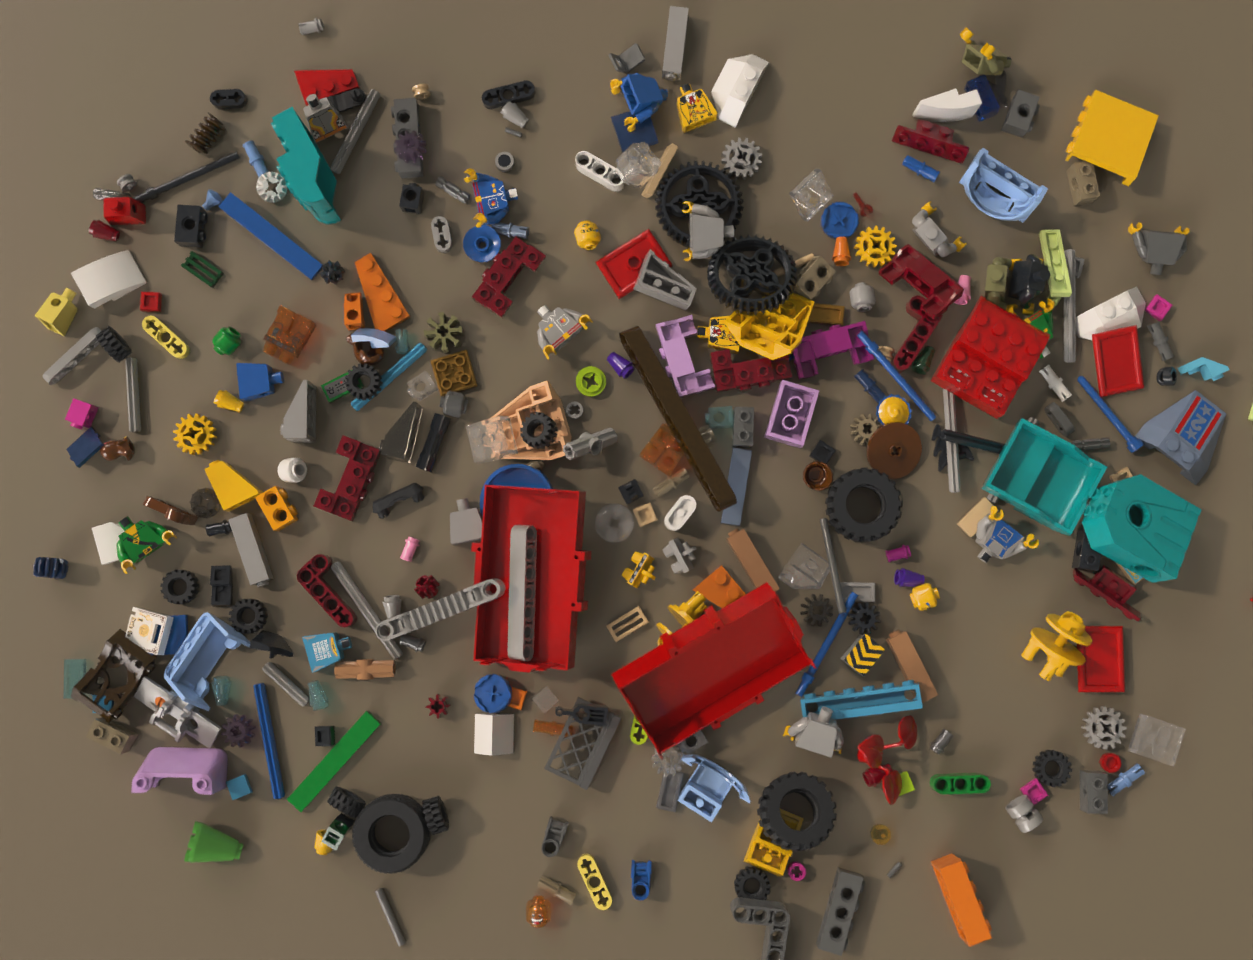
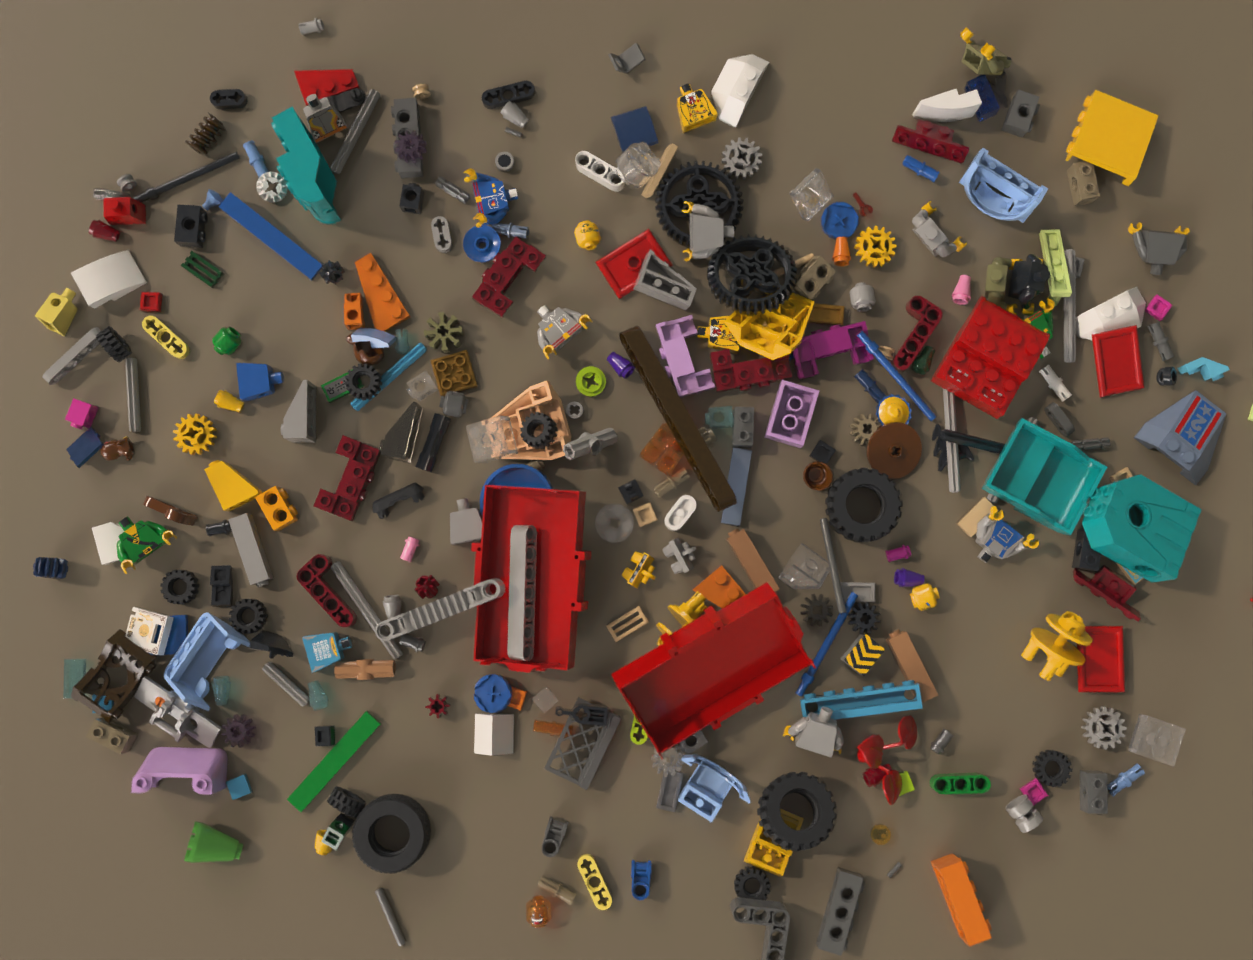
clear smoke gear [189,488,221,518] -> none
blue axle [253,683,285,799] -> none
clear orange hips [263,305,316,365] -> none
white head [278,458,307,483] -> none
black tyre [422,795,449,835] -> none
blue torso [610,73,668,132] -> none
light grey brick [662,6,689,81] -> none
dark pink bush [787,861,806,881] -> none
dark red bracket [879,244,964,320] -> none
blue piece [1077,376,1144,453] -> none
red tile [1100,752,1121,773] -> none

